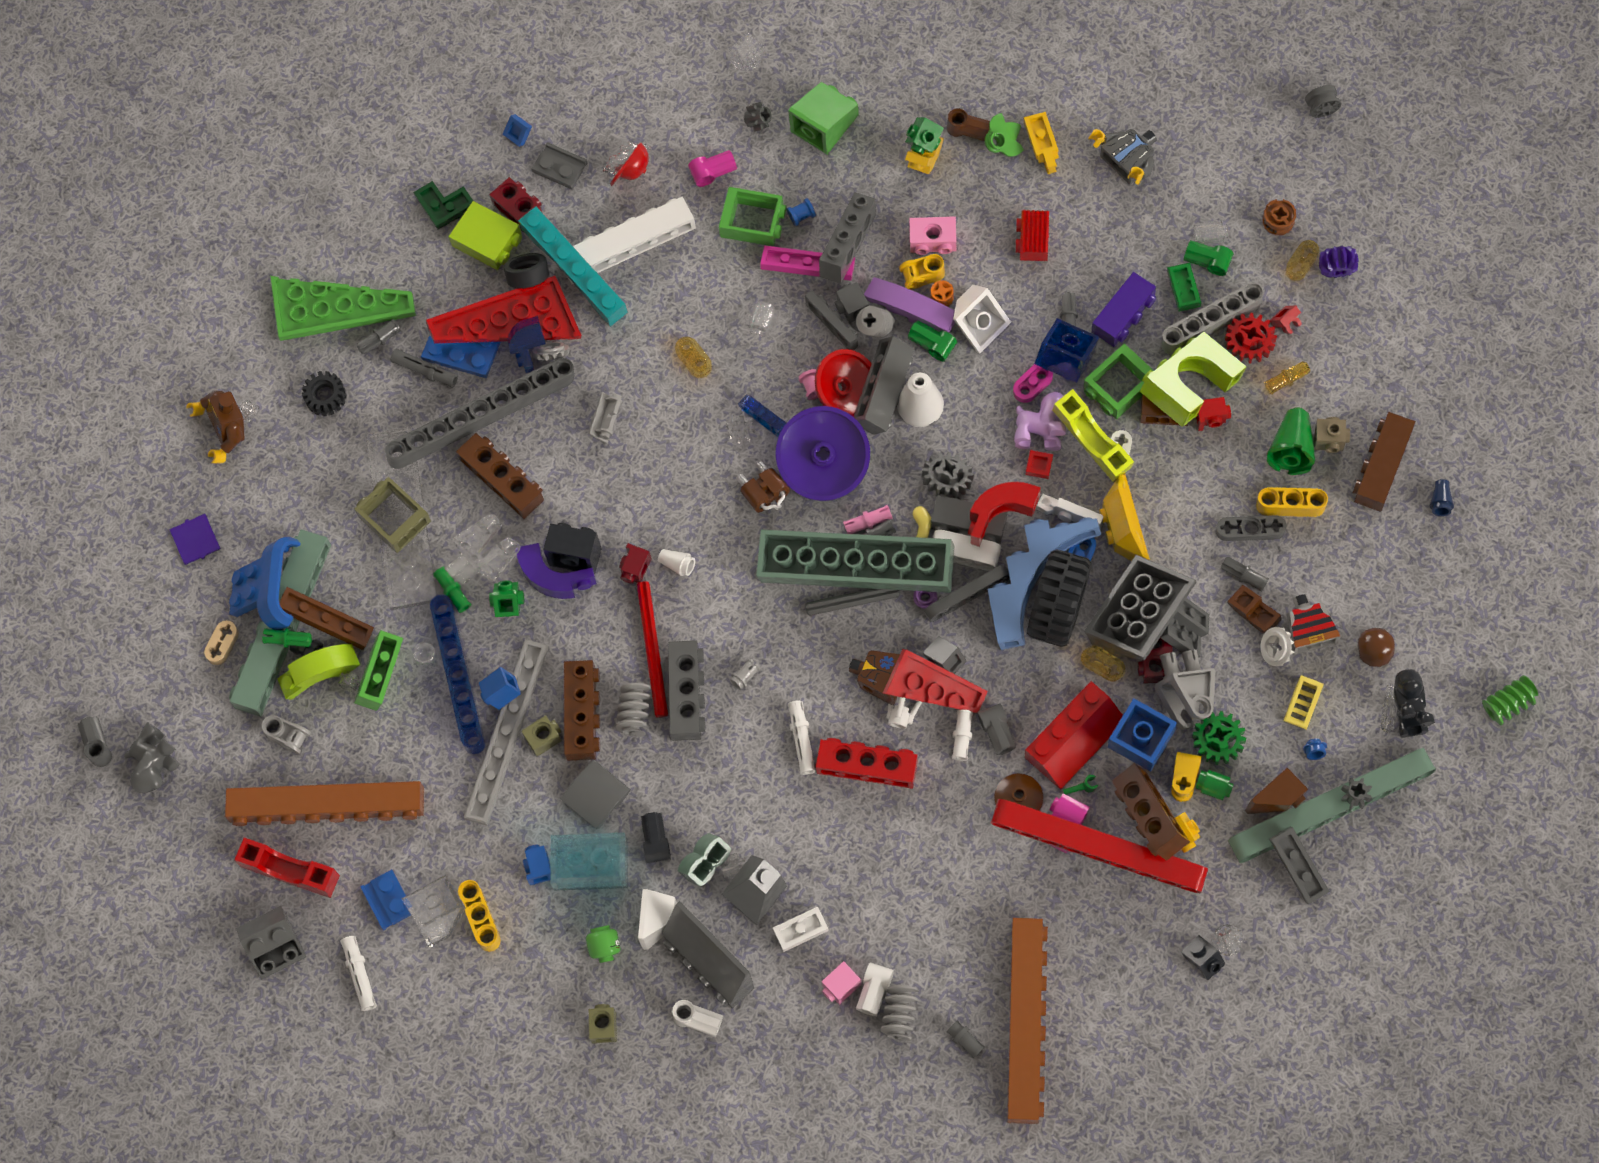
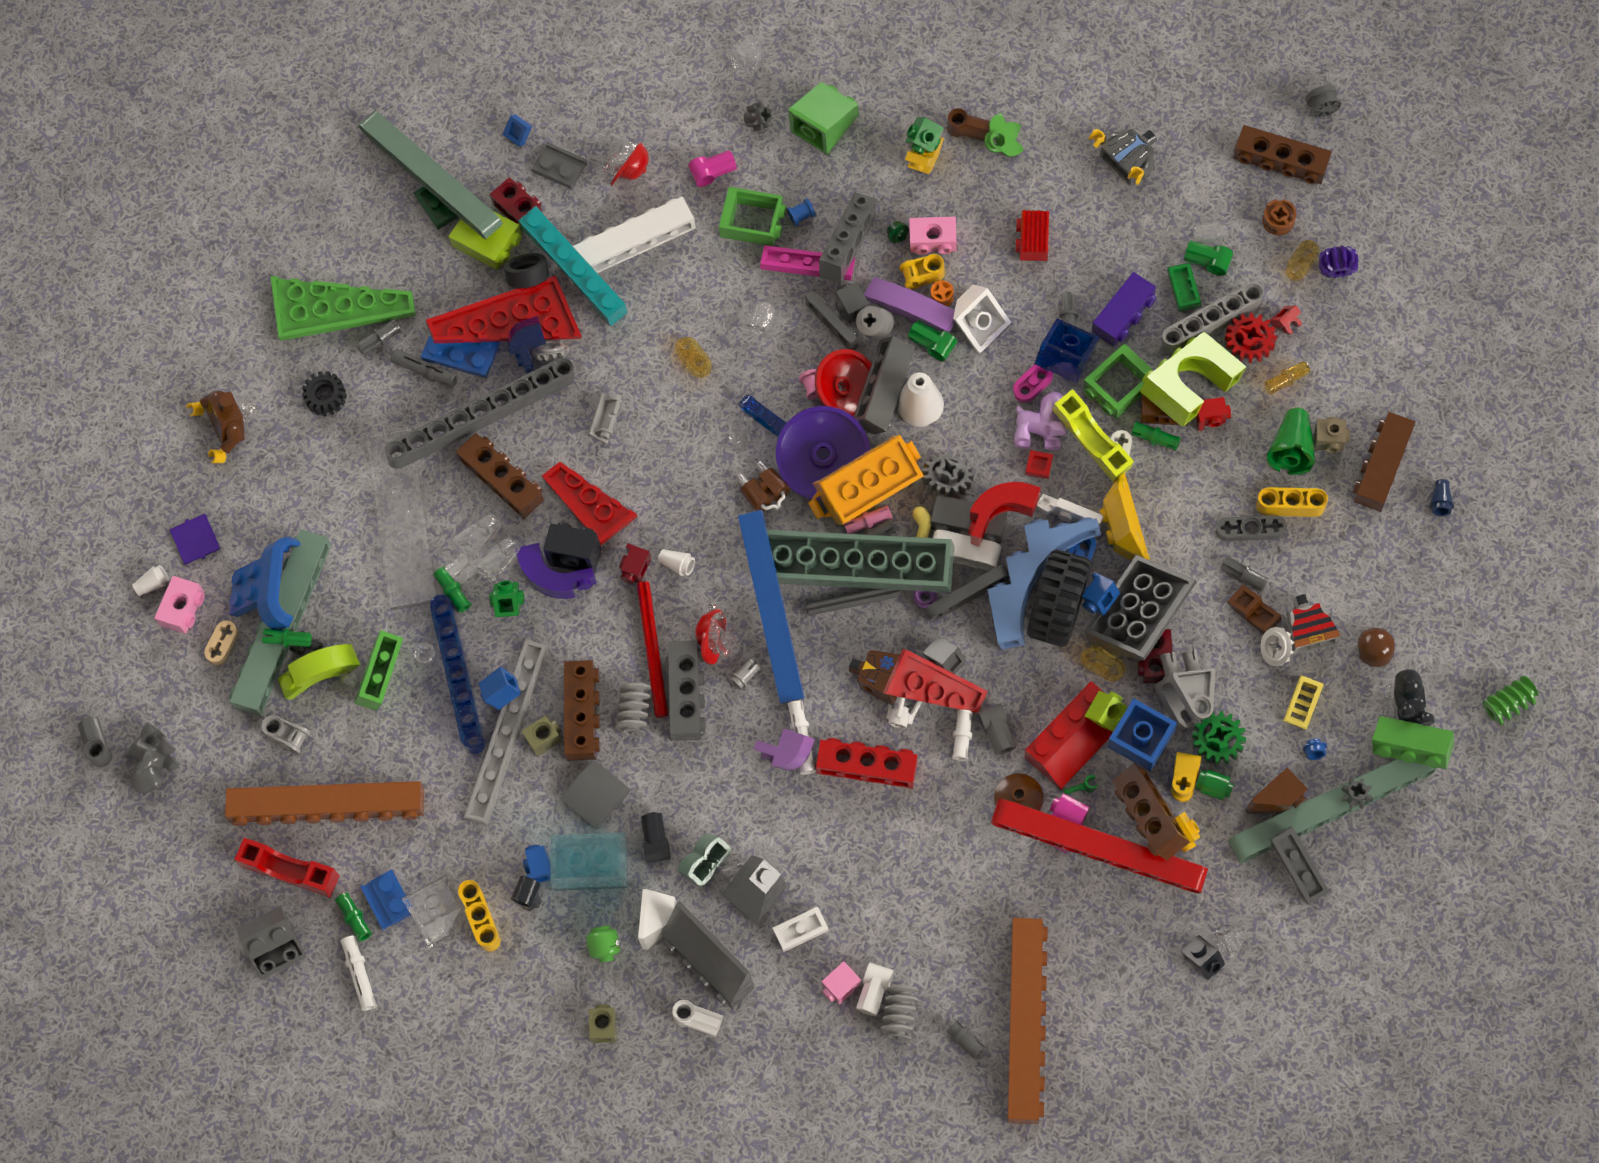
reddish brown plate [279,587,374,651] -> none
olive window [354,477,431,553] -> none
yellow hinge [1023,112,1059,174] -> none
dark grey slope [1160,598,1210,658] -> none
none -> white cone [132,565,170,596]
none -> bright pink brick [154,576,205,634]
none -> green pin [335,892,372,942]
none -> sand green beam [358,110,503,240]
none -> black piece [511,876,542,911]
none -> red wing [542,462,637,545]
none -> hair [695,604,736,665]
none -> blue tile [738,510,805,704]
none -> medium lavender brick [754,729,815,770]
none -> light orange container [808,435,923,525]
none -> dark green plate [887,221,909,243]
none -> blue brick [1082,572,1120,616]
none -> lime brick [1085,691,1128,732]
none -> green pin [1131,421,1181,451]
none -> reddish brown brick [1233,125,1332,185]
none -> bright green brick [1372,716,1454,769]

